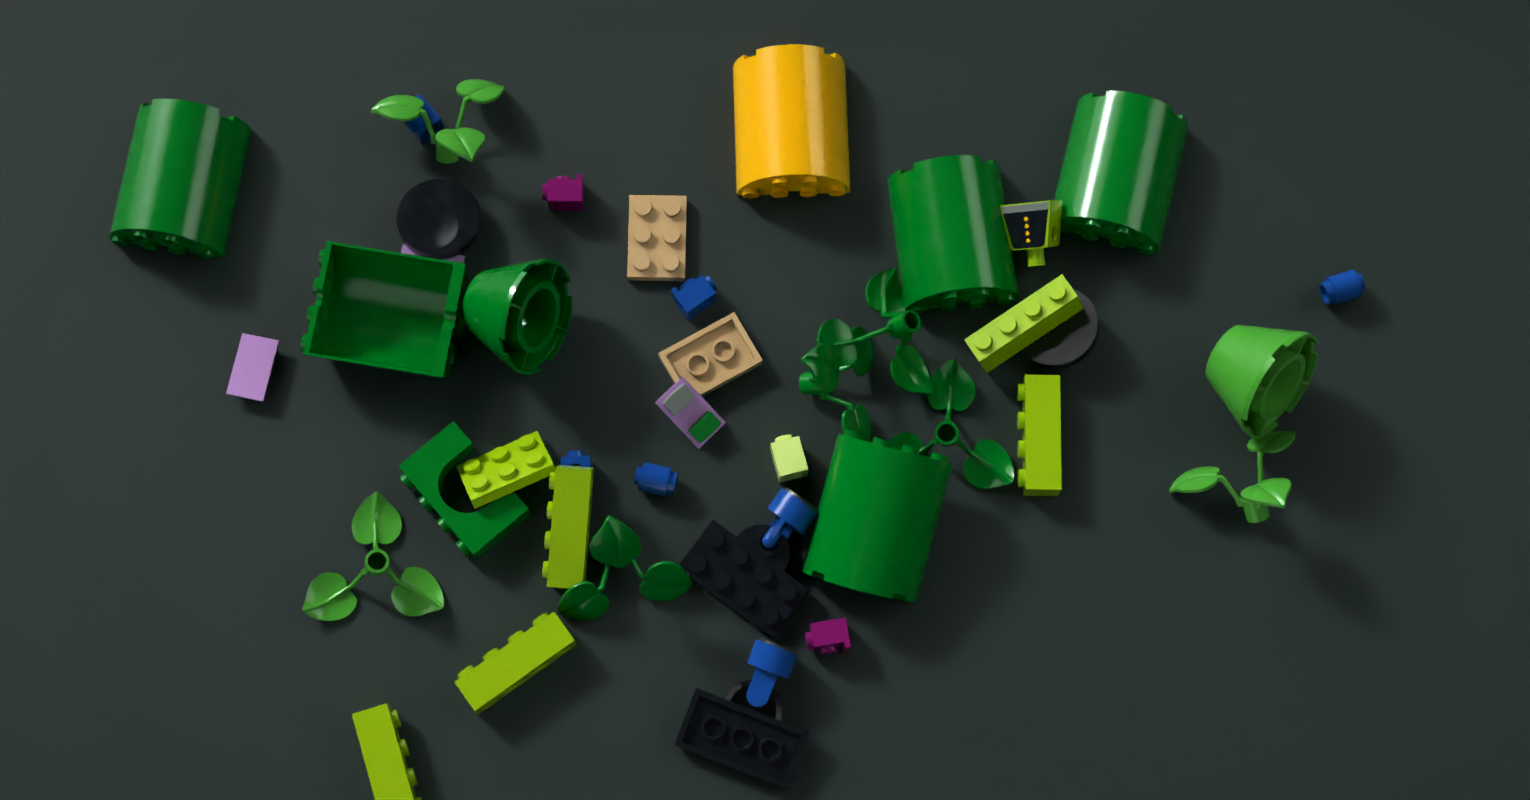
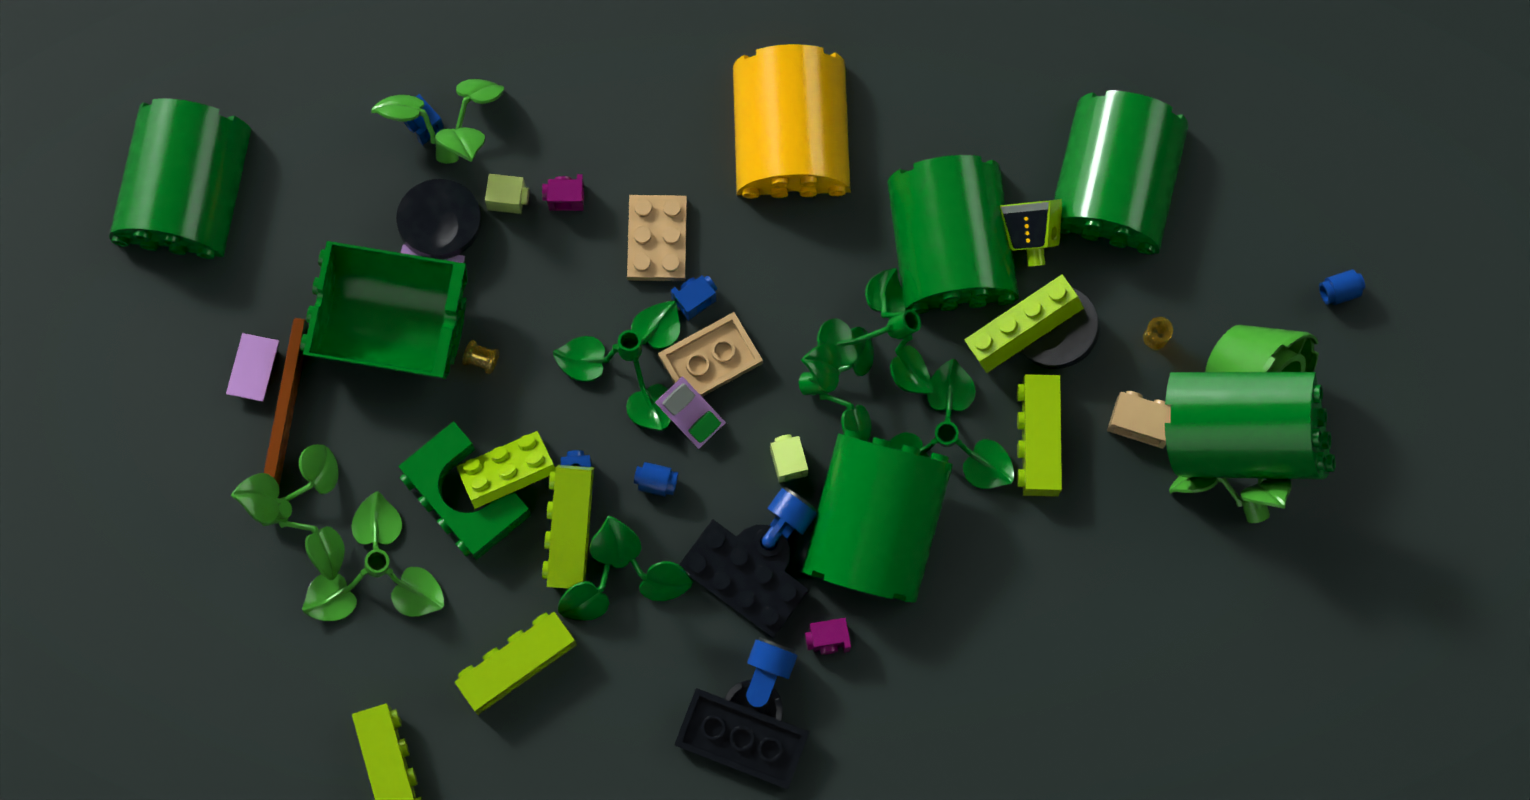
green cone [462,258,573,375] -> none
none -> bright green plant [231,444,345,580]
none -> dark orange tile [264,318,309,486]
none -> clear yellow bush [462,340,500,374]
none -> yellowish green brick [485,174,529,214]
none -> green plant [553,301,680,431]
none -> tan brick [1107,391,1171,449]
none -> clear yellow bush [1143,317,1173,350]
none -> green cylinder [1165,372,1336,480]

